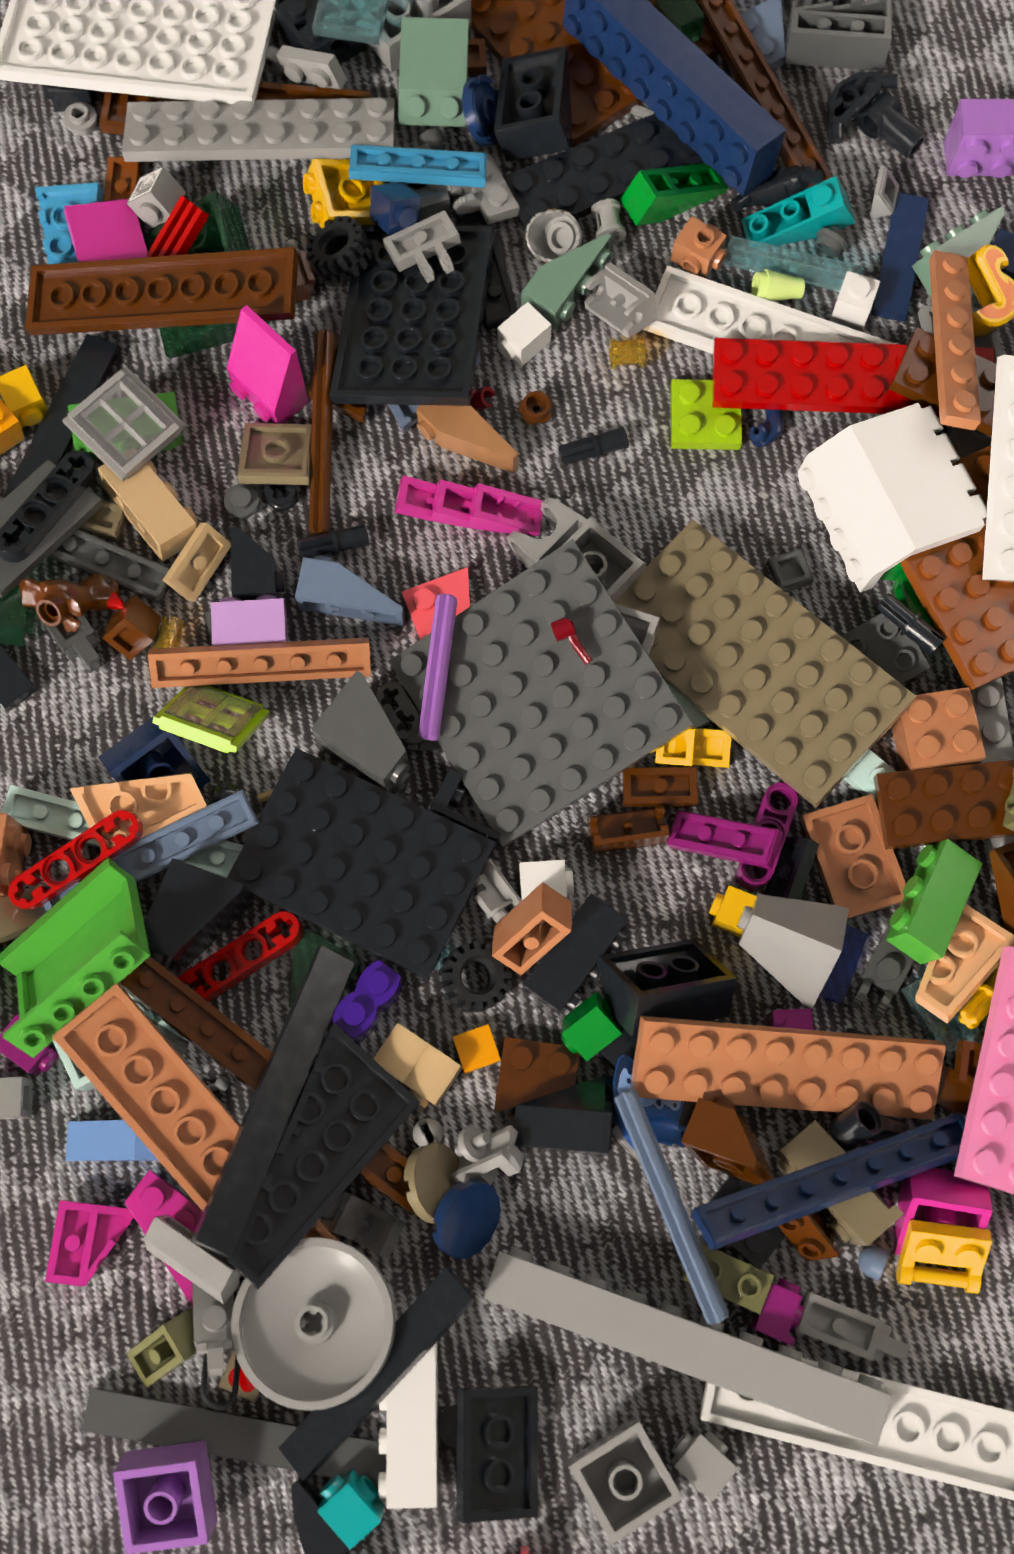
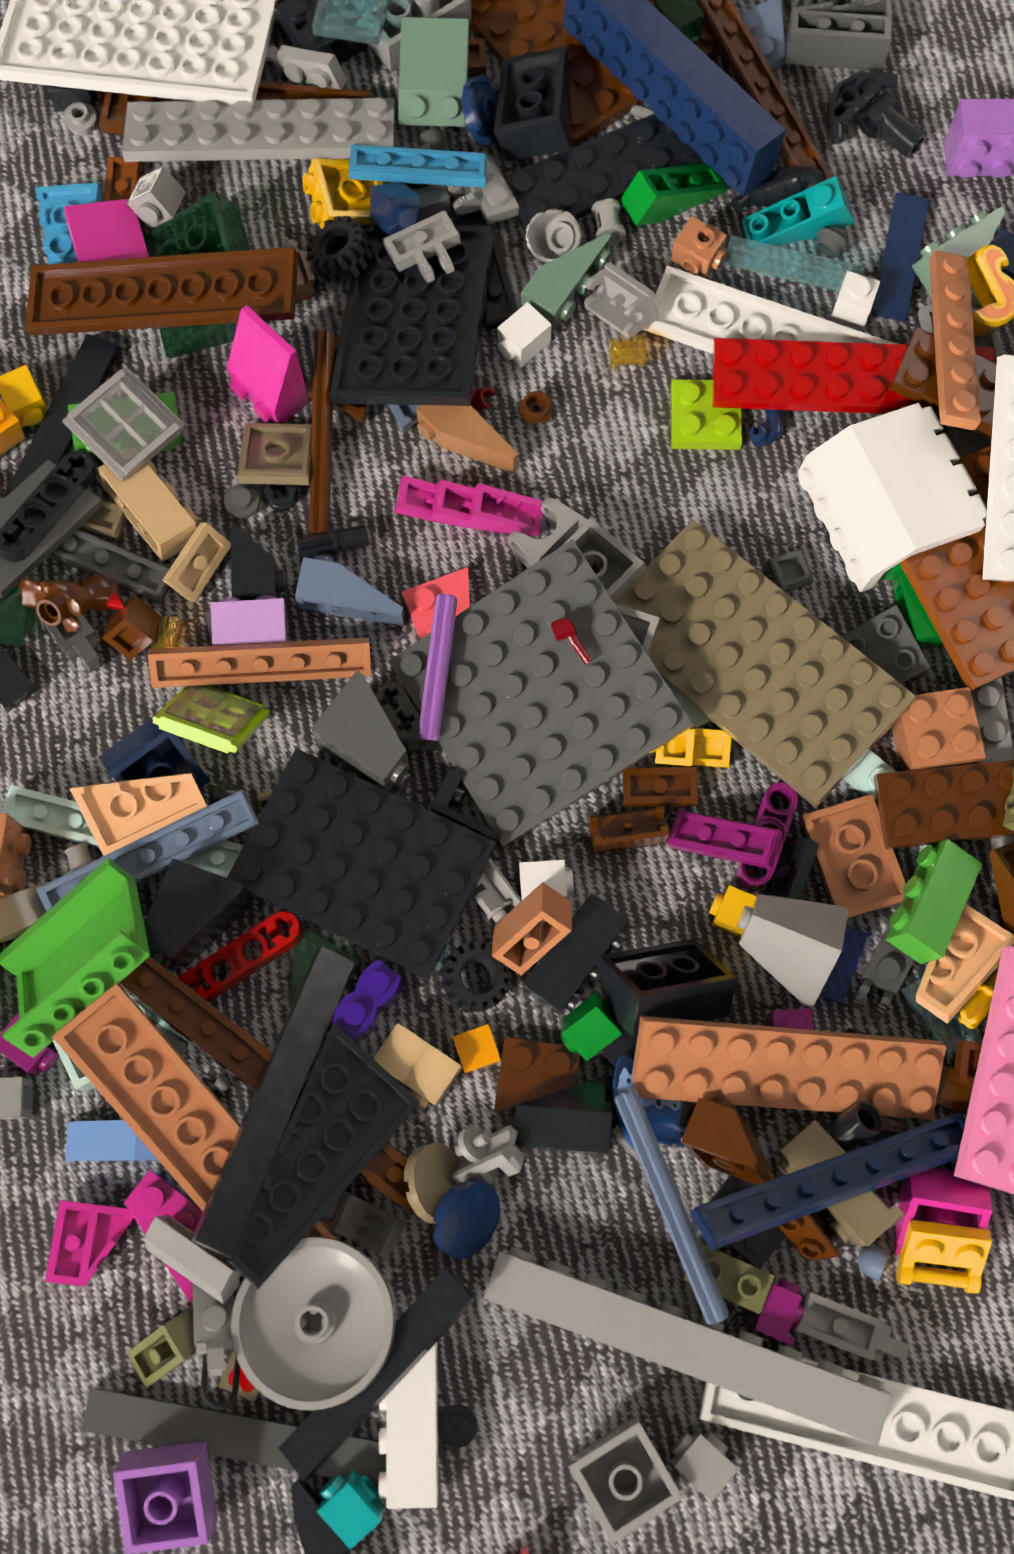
red beam [8,810,143,910] -> none
red tile [147,196,209,257] -> none
light grey hinge [412,1118,444,1147] -> none
black plate [456,1385,538,1523] -> none
black axle [558,426,629,465] -> none
yellowish green cone [752,269,805,302] -> none
light grey slope [870,165,899,218] -> none
black axle [877,594,946,656] -> none

